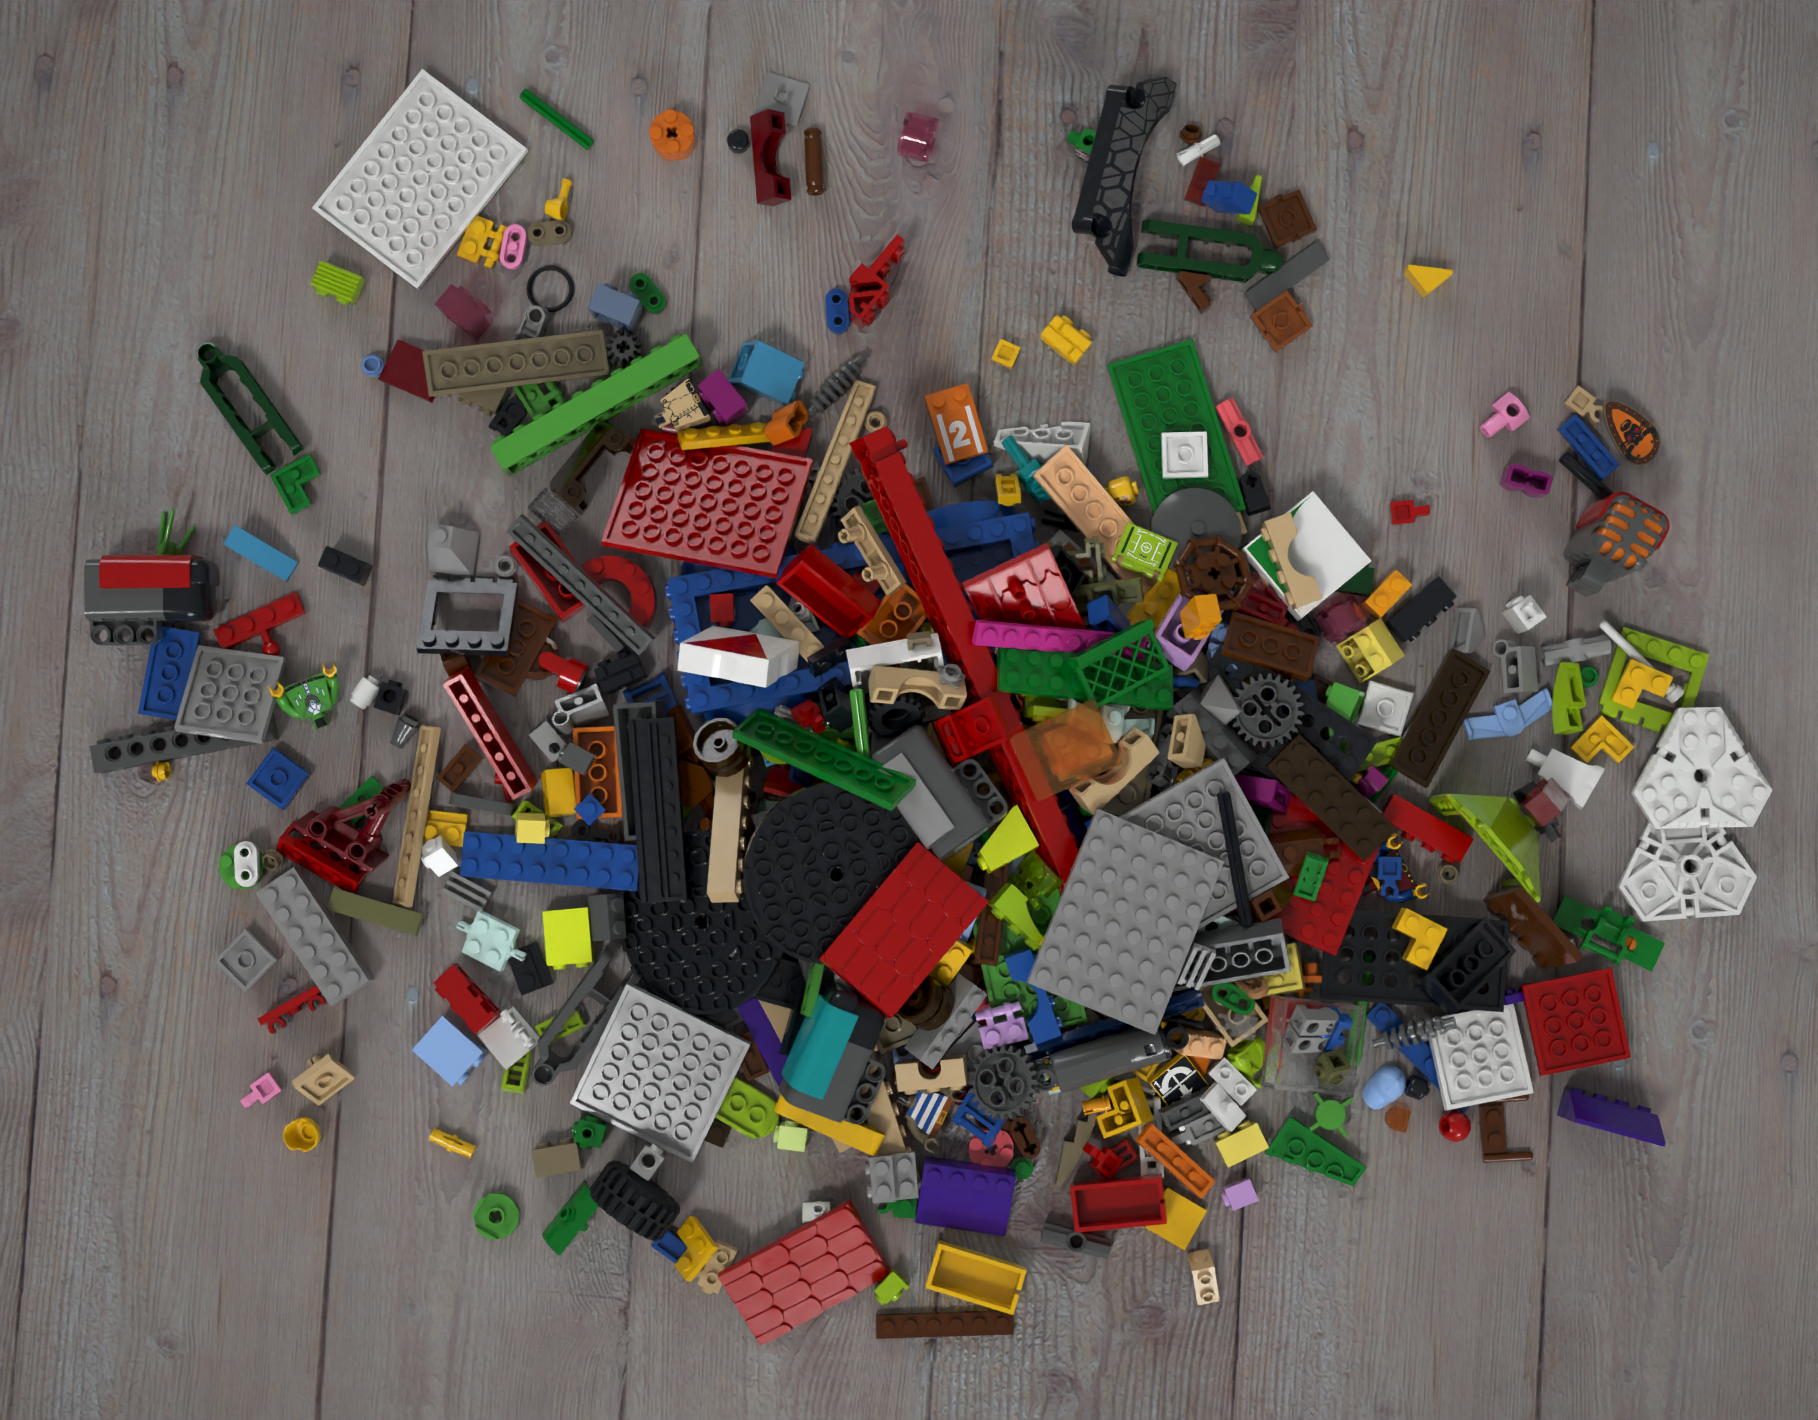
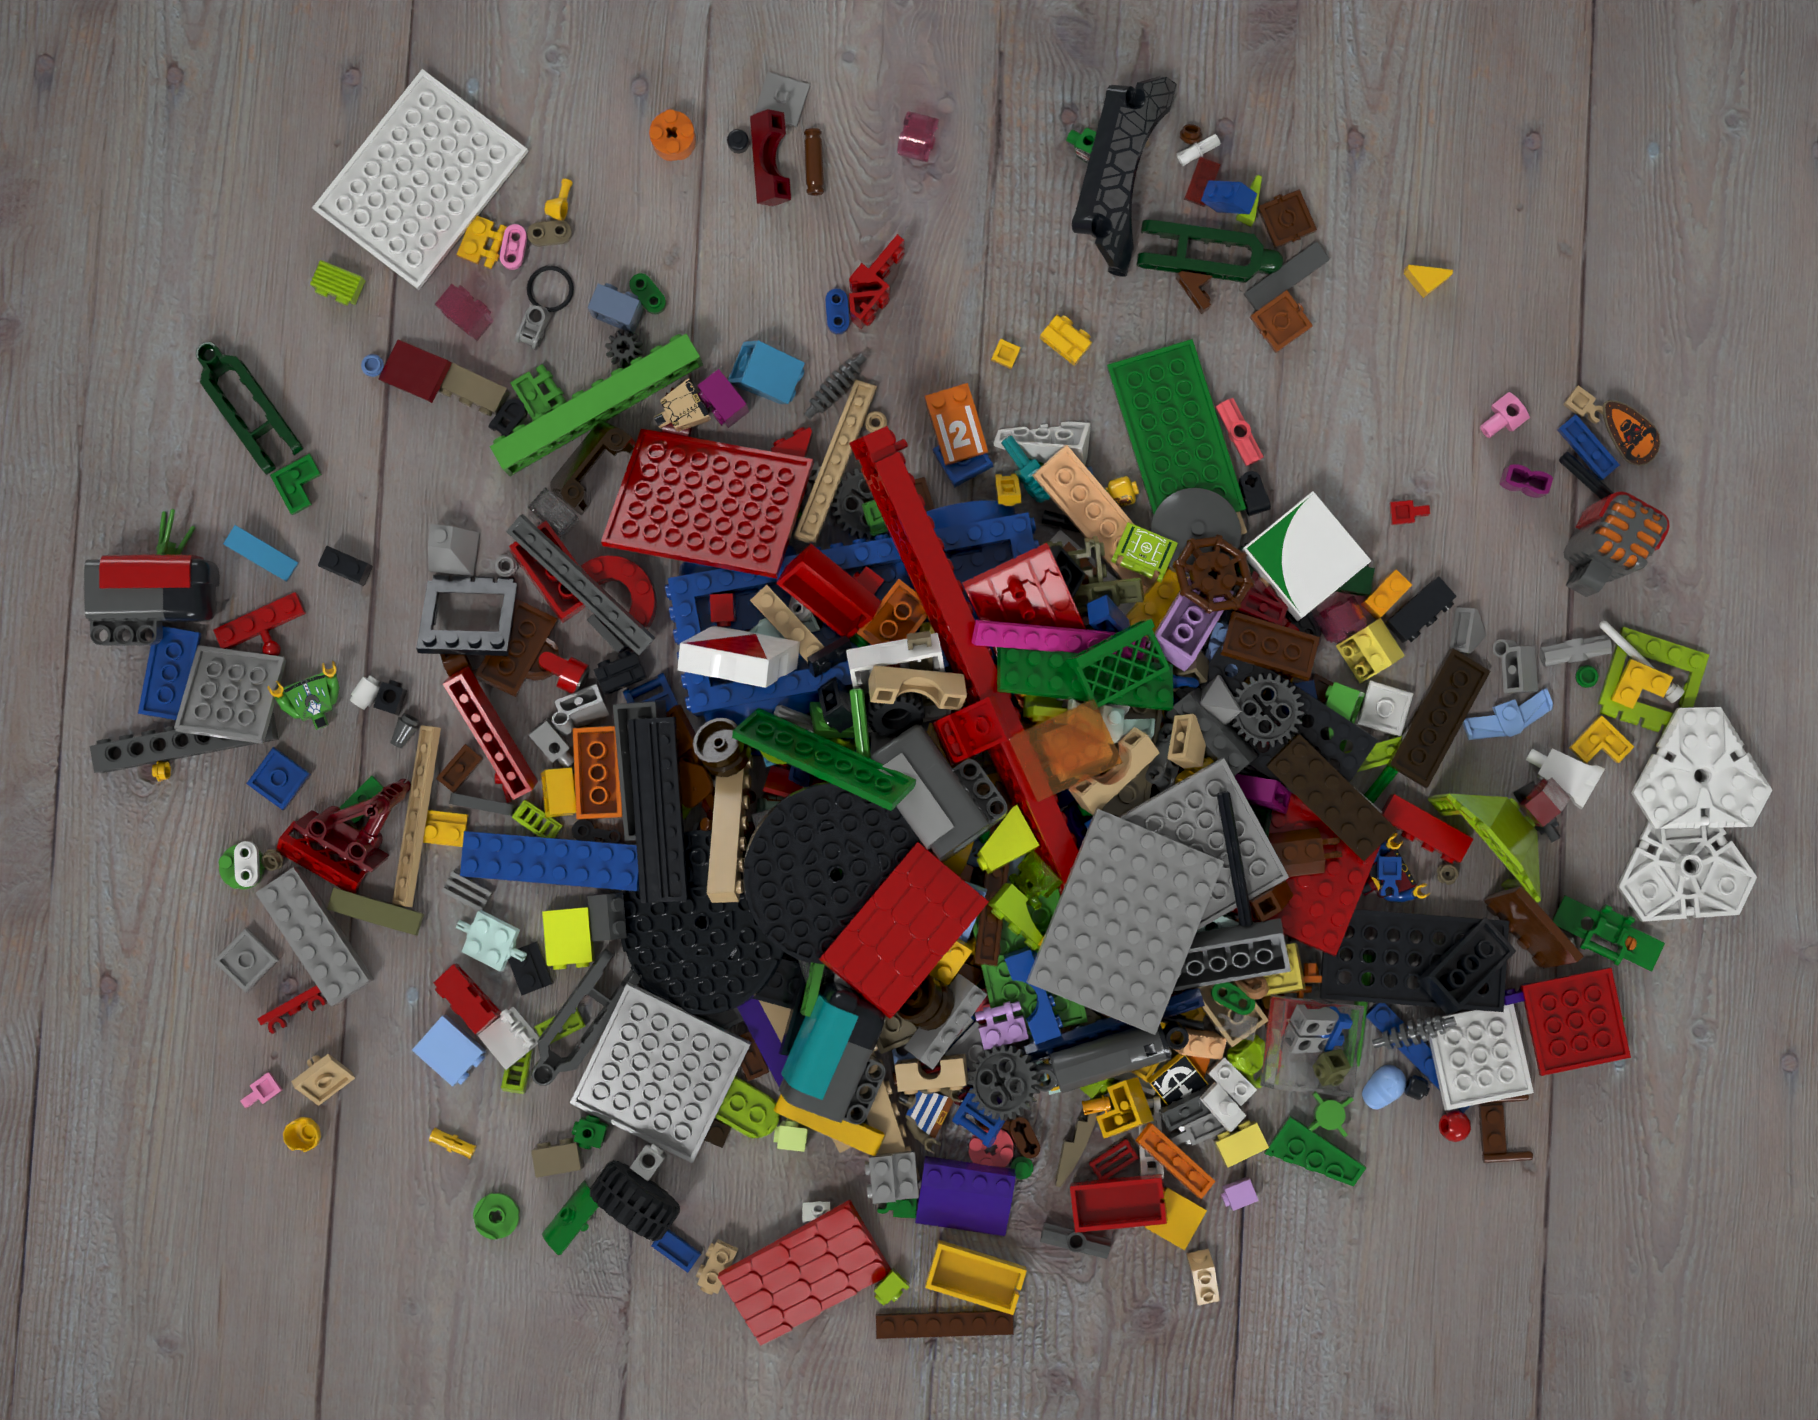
white brick [421,835,458,877] -> none
dark tan plate [422,330,609,397] -> none
light yellow brick [515,812,550,844] -> none
green axle [519,88,594,150] -> none
dark grey brick [559,742,597,776] -> none
blue plate [574,793,607,826] -> none
yellow plate [674,1216,719,1282] -> none
yellow plate [678,422,770,450] -> none
orange brick [765,400,809,446] -> none
red plate [791,699,826,734] -> none
tan plate [838,506,906,596] -> none
light grey plate [937,664,966,688] -> none
red plate [1082,1142,1123,1179] -> none
white plate [1161,432,1208,479] -> none
light grey tile [1177,943,1216,991] -> none
light orange brick [1180,594,1222,640] -> none
tan arch [1260,512,1322,610] -> none
green plate [1293,852,1329,901] -> none
magenta piece [1351,764,1390,798] -> none
clear orange tile [1385,1107,1411,1133] -> none
yellow brick [1391,907,1448,970] -> none
white brick [1502,595,1546,634] -> none
lime slope [1552,662,1586,735] -> none
dark purple slope [1557,1087,1666,1147] -> none

